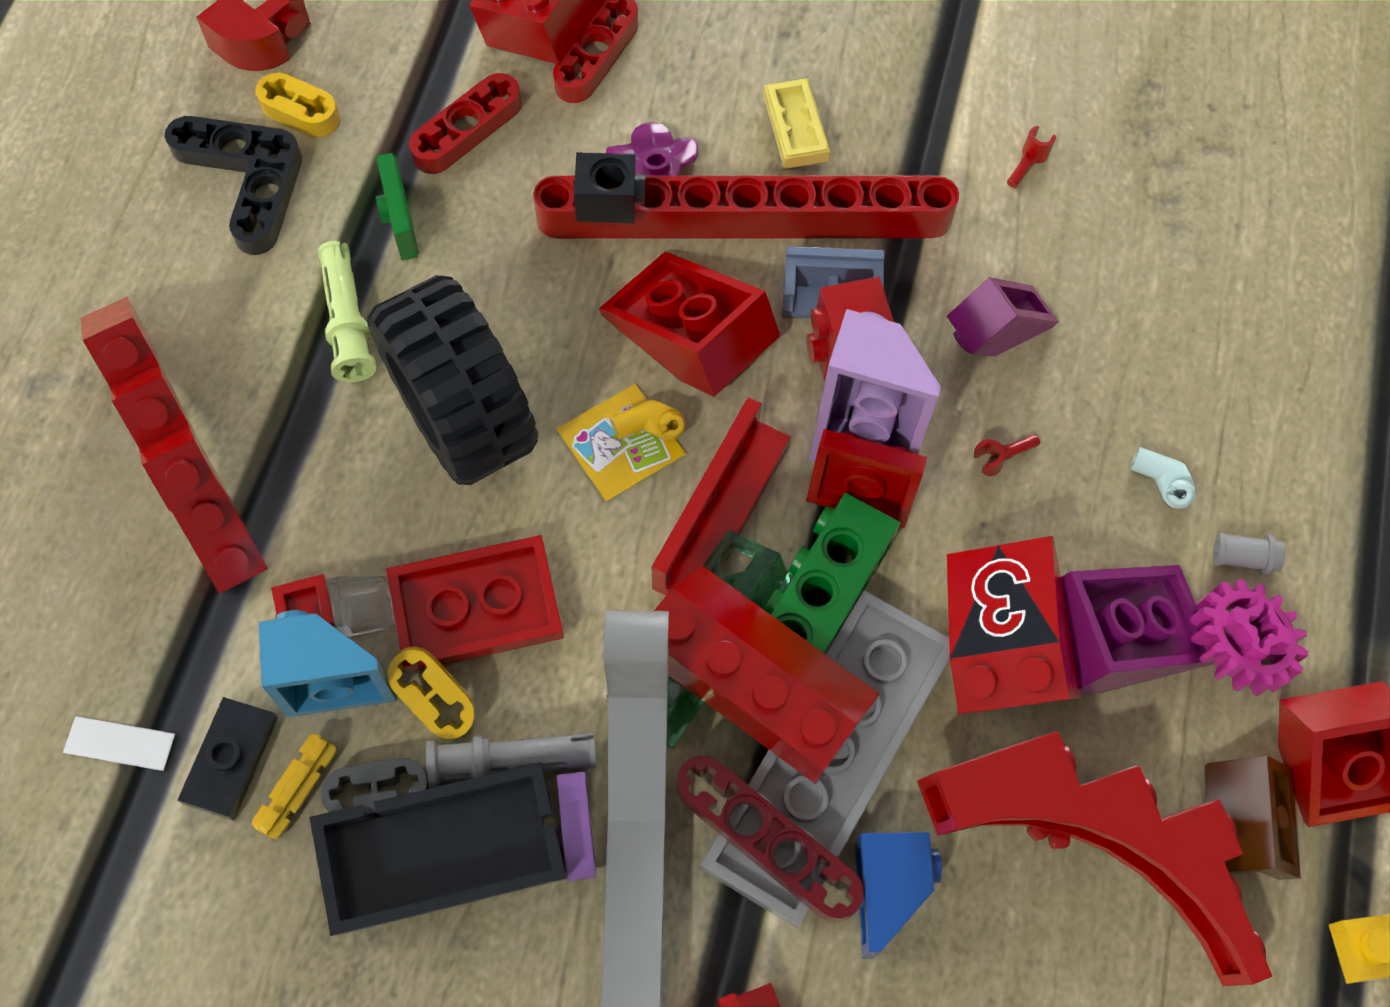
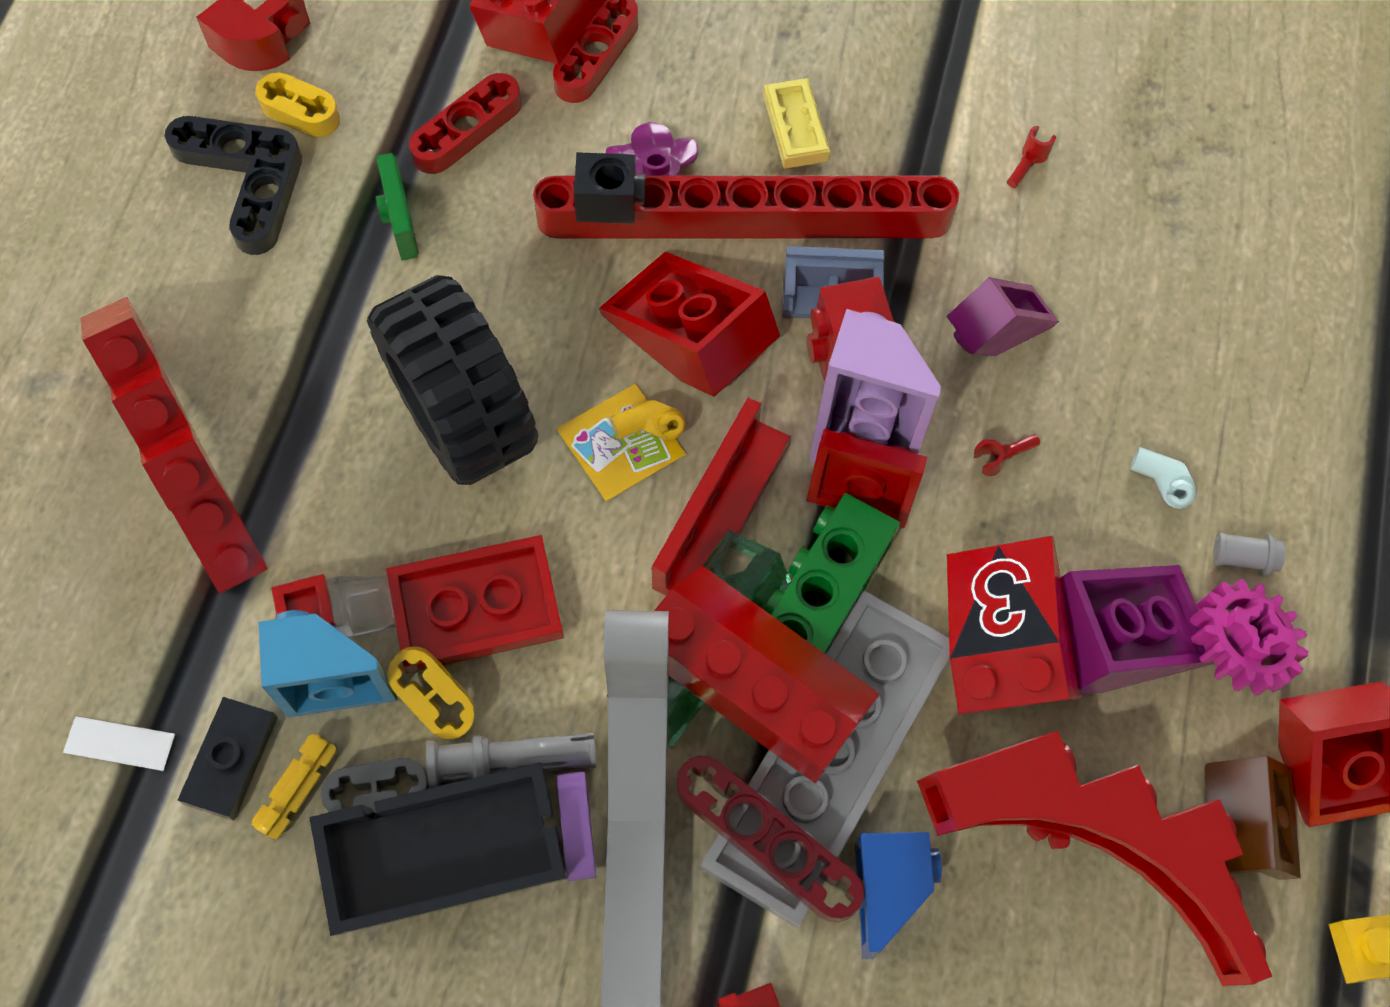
yellowish green pin [318,241,376,383] -> none

